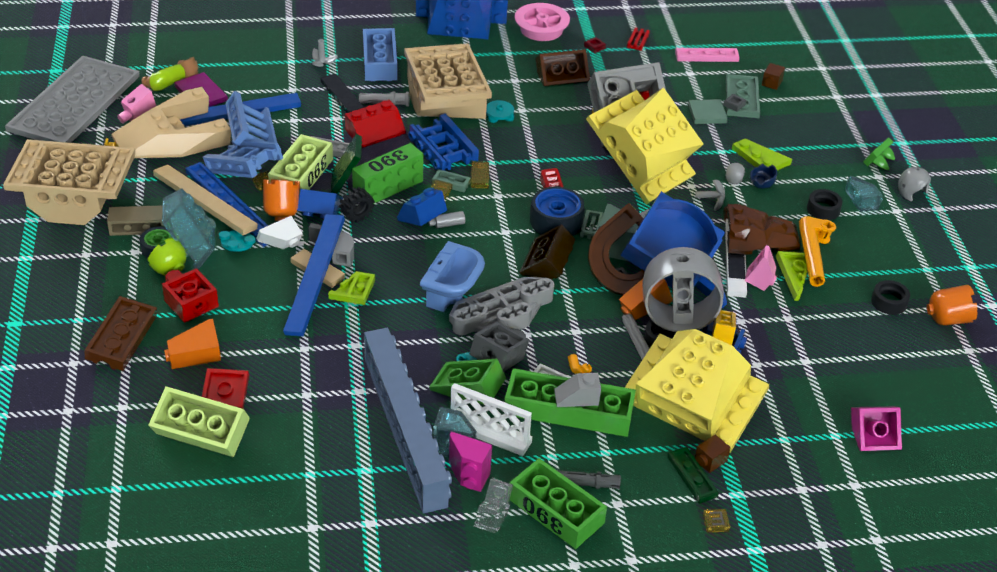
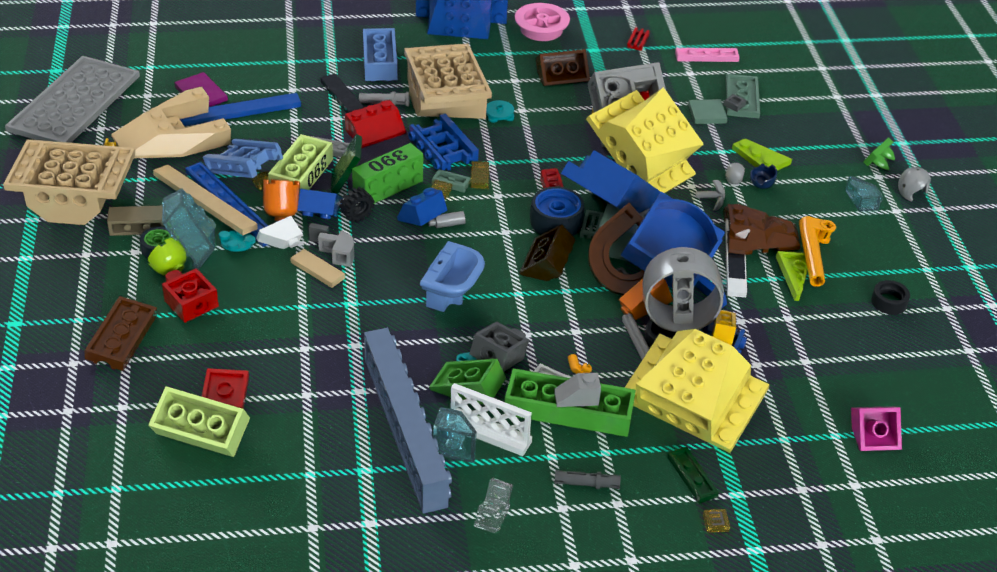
bright pink torso [117,84,156,124] -> none
lime piece [142,57,199,91] -> none
orange slope [164,319,221,369] -> none
medium blue fence [225,91,277,146] -> none
blue tile [283,214,345,337] -> none
light grey plant [312,39,338,67] -> none
lime wing [328,271,375,305] -> none
light grey connector [449,277,554,335] -> none
dark pink slope [449,432,492,492] -> none
bright green brick [508,458,607,549] -> none
dark red tile [584,37,606,53] -> none
reddish brown brick [695,434,731,473] -> none
bright pink slope [745,245,777,291] -> none
reddish brown brick [762,63,785,90] -> none
black tyre [807,189,843,220] -> none
orange cylinder [927,285,977,325] -> none
none -> blue piece [561,150,661,213]

